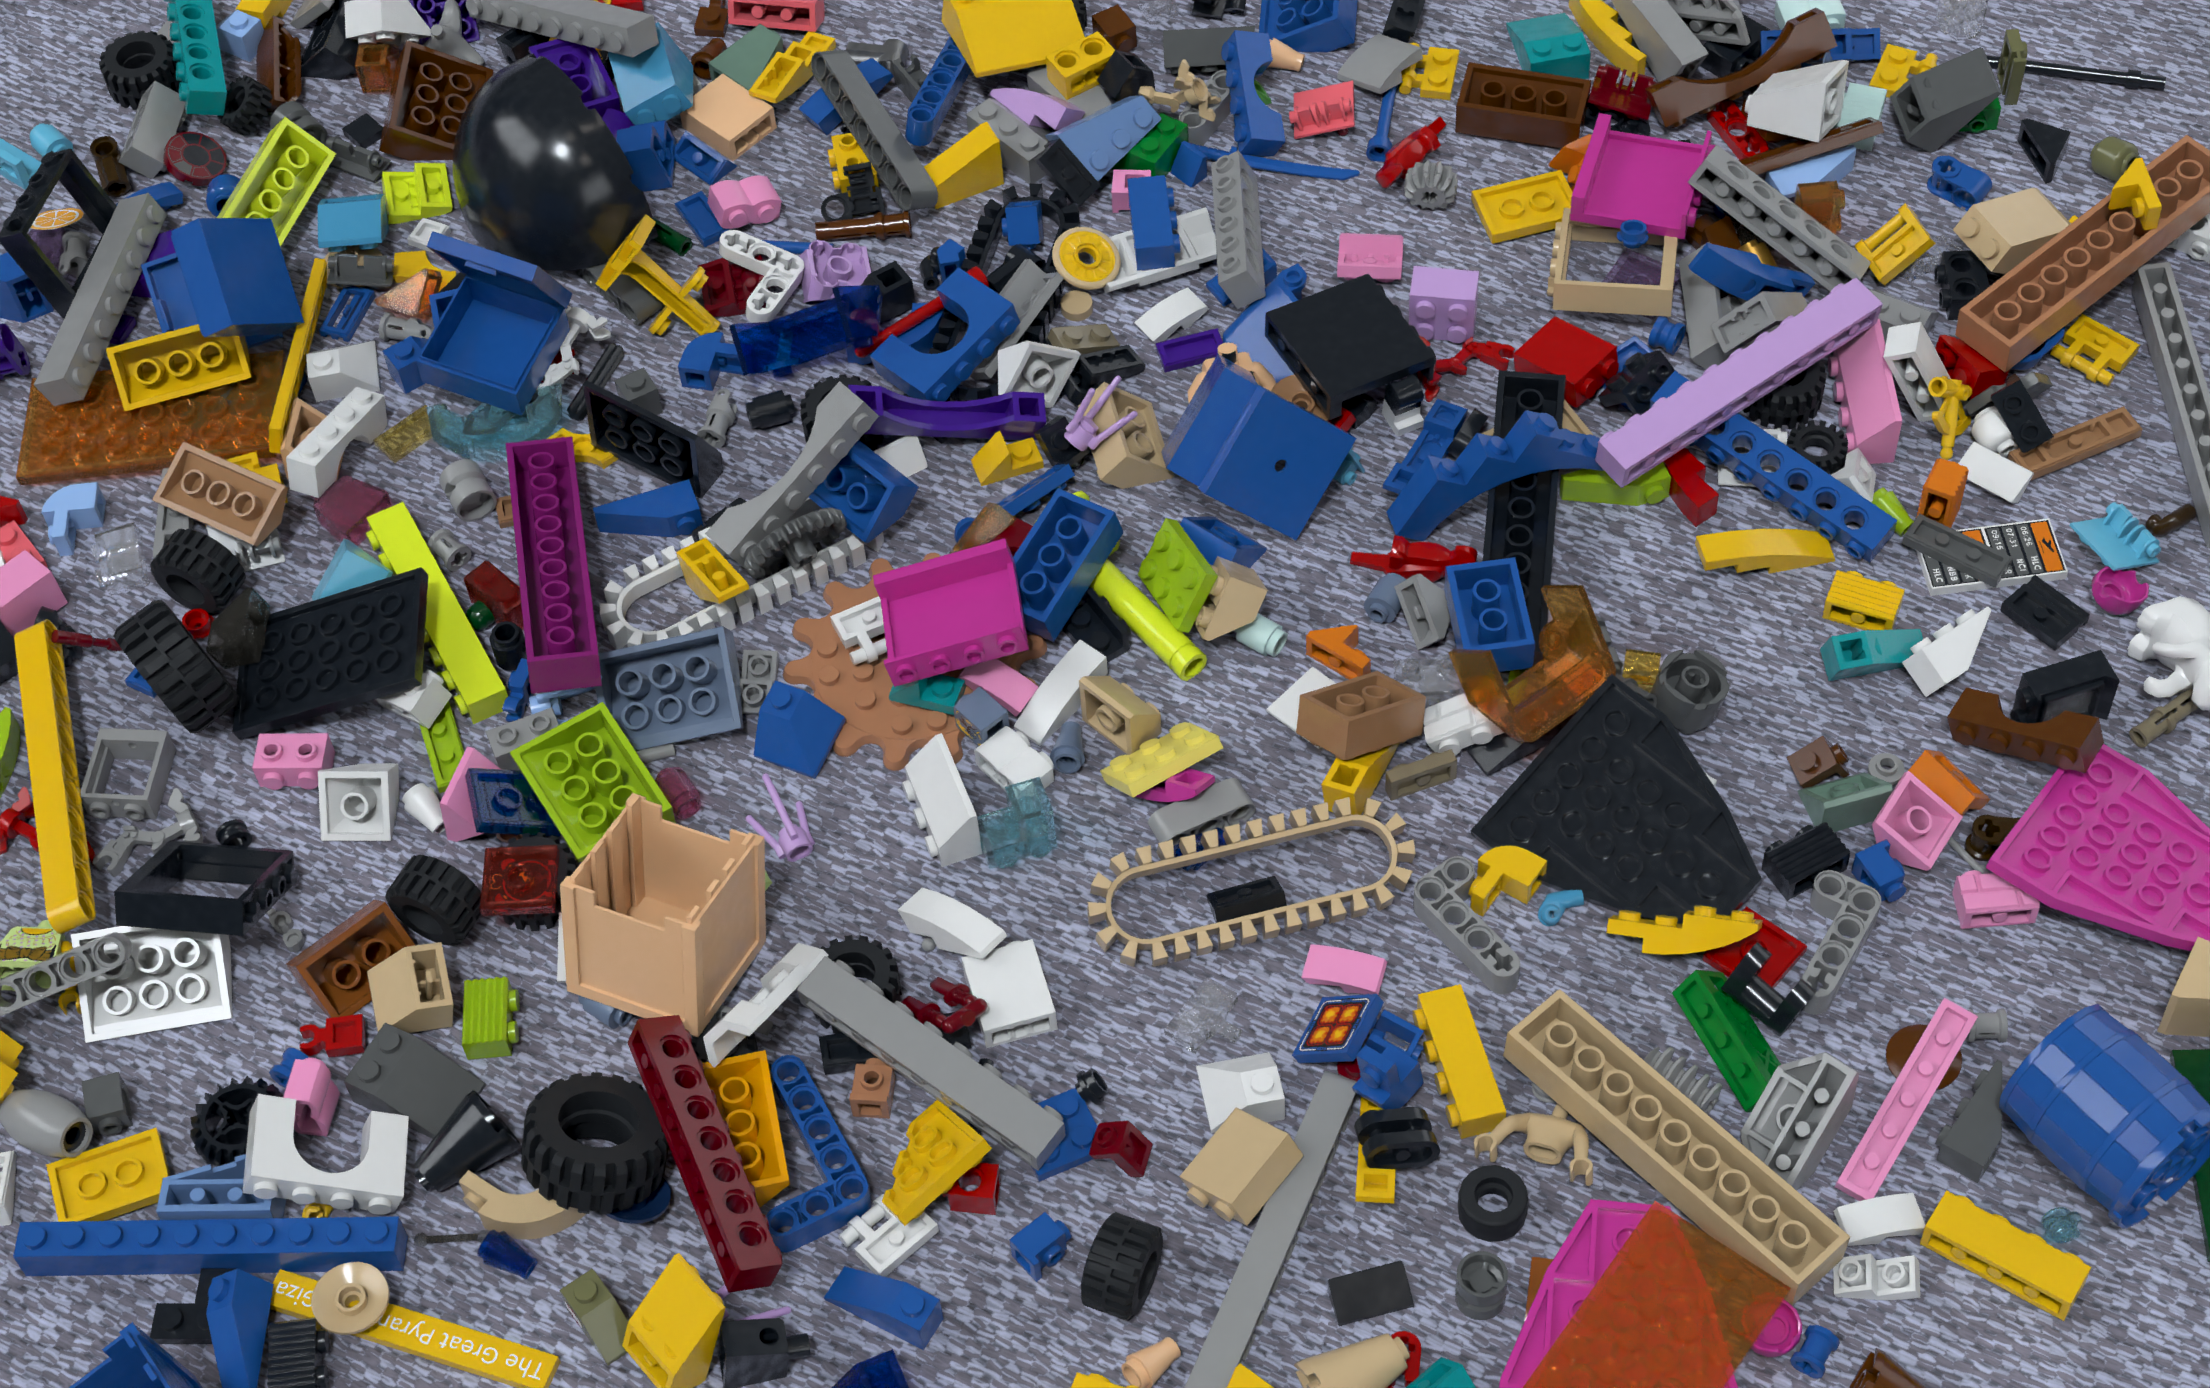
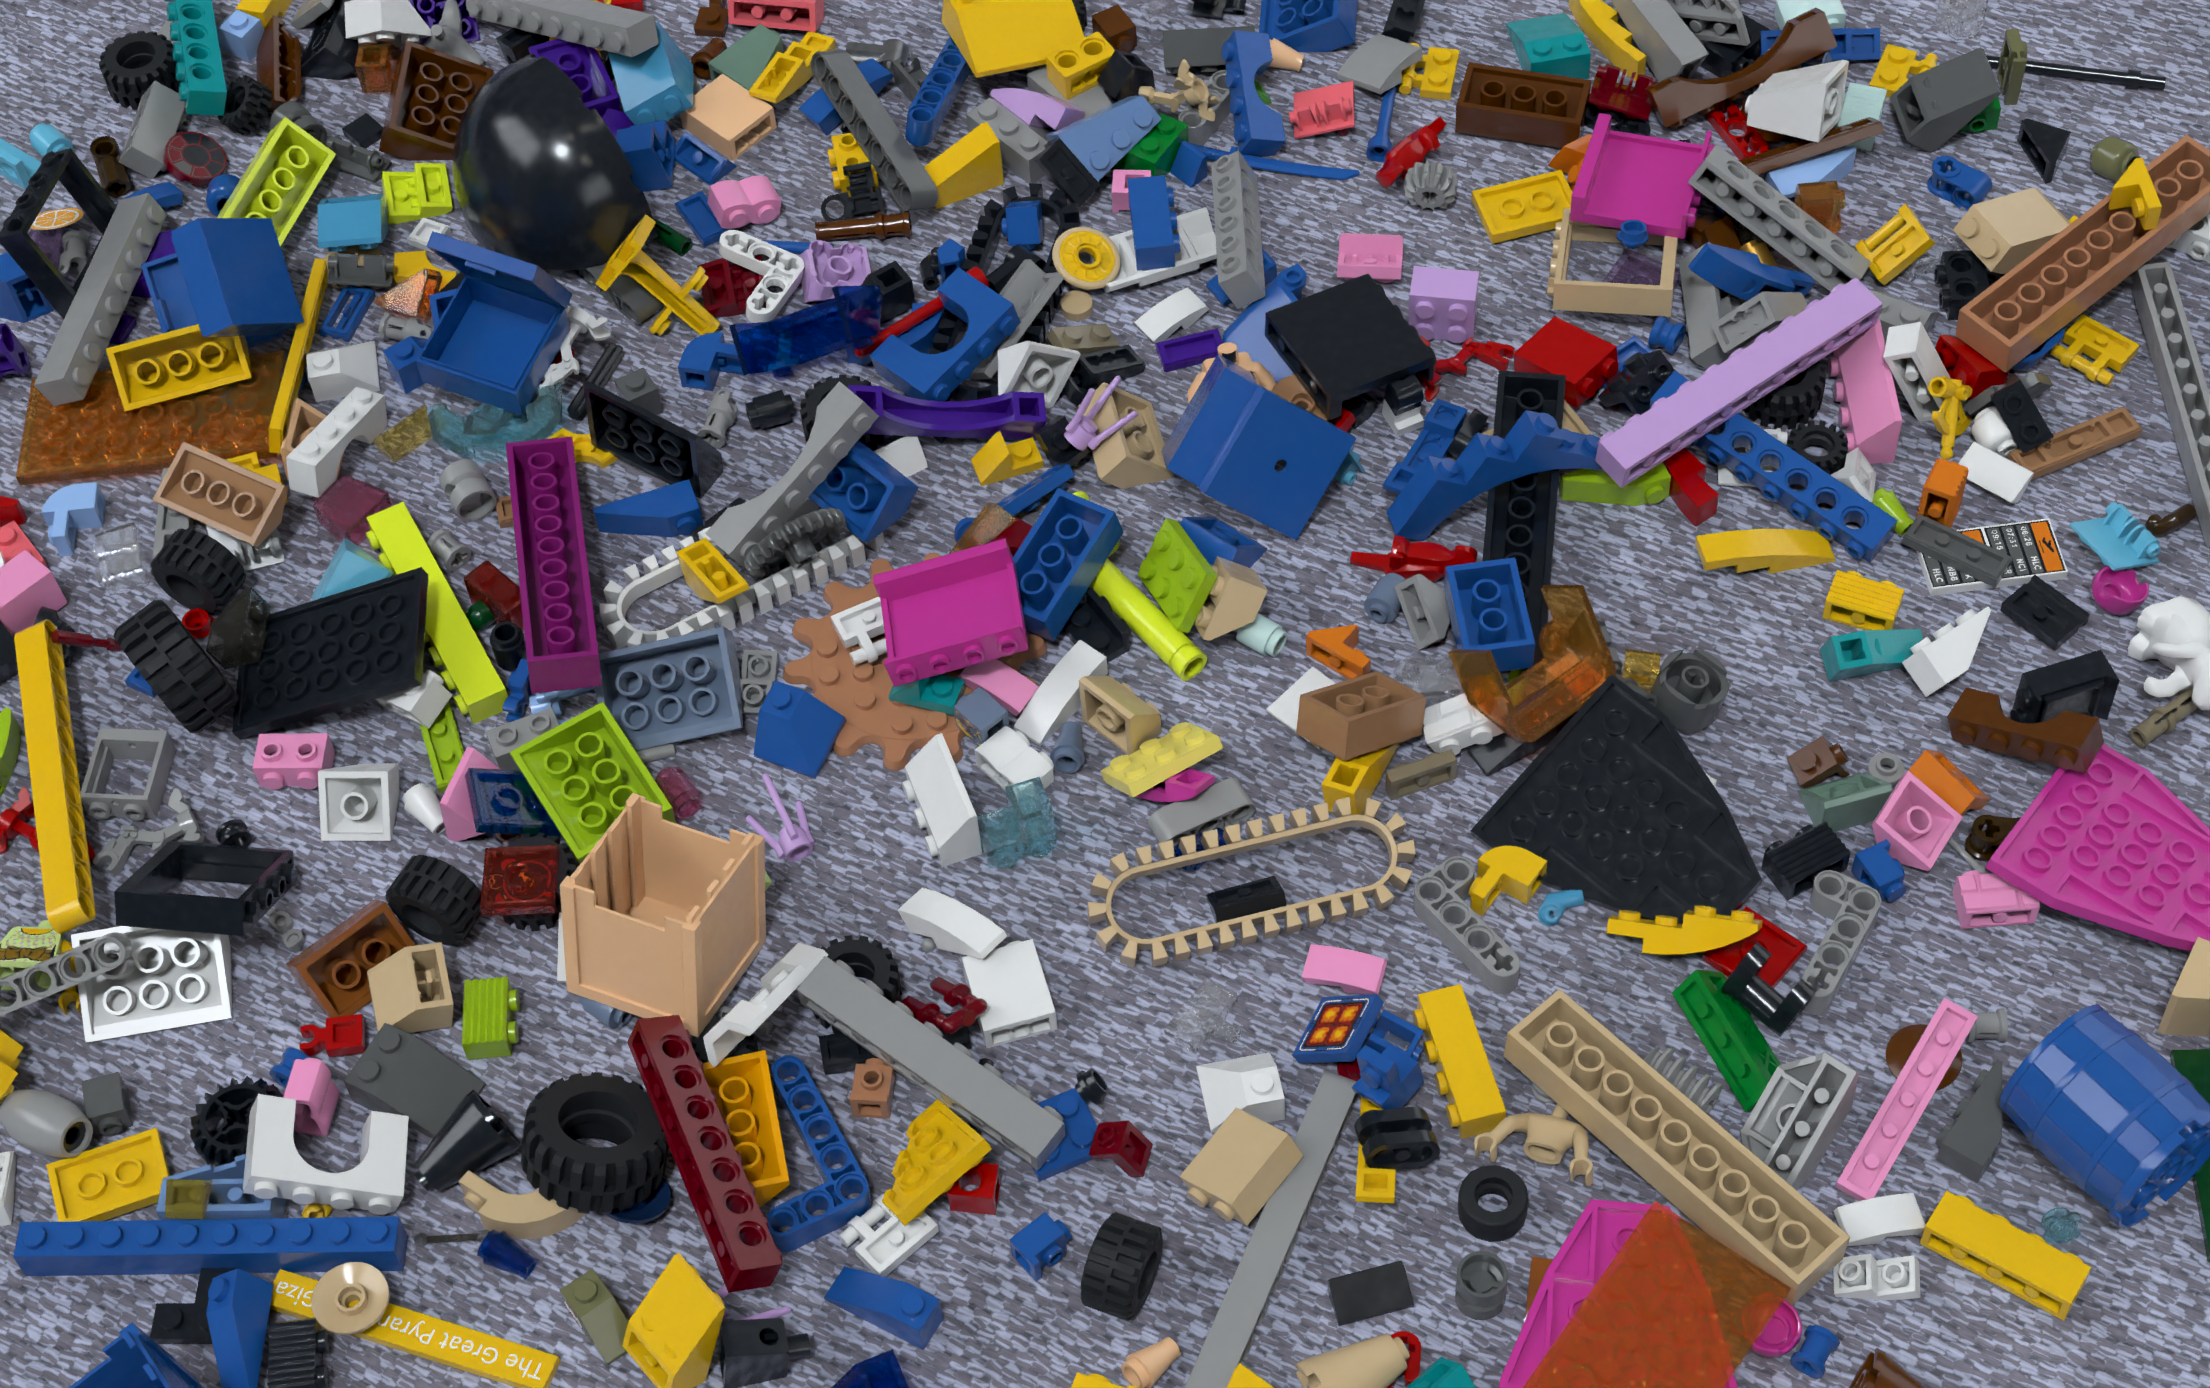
none -> clear yellow slope [165,1178,212,1219]

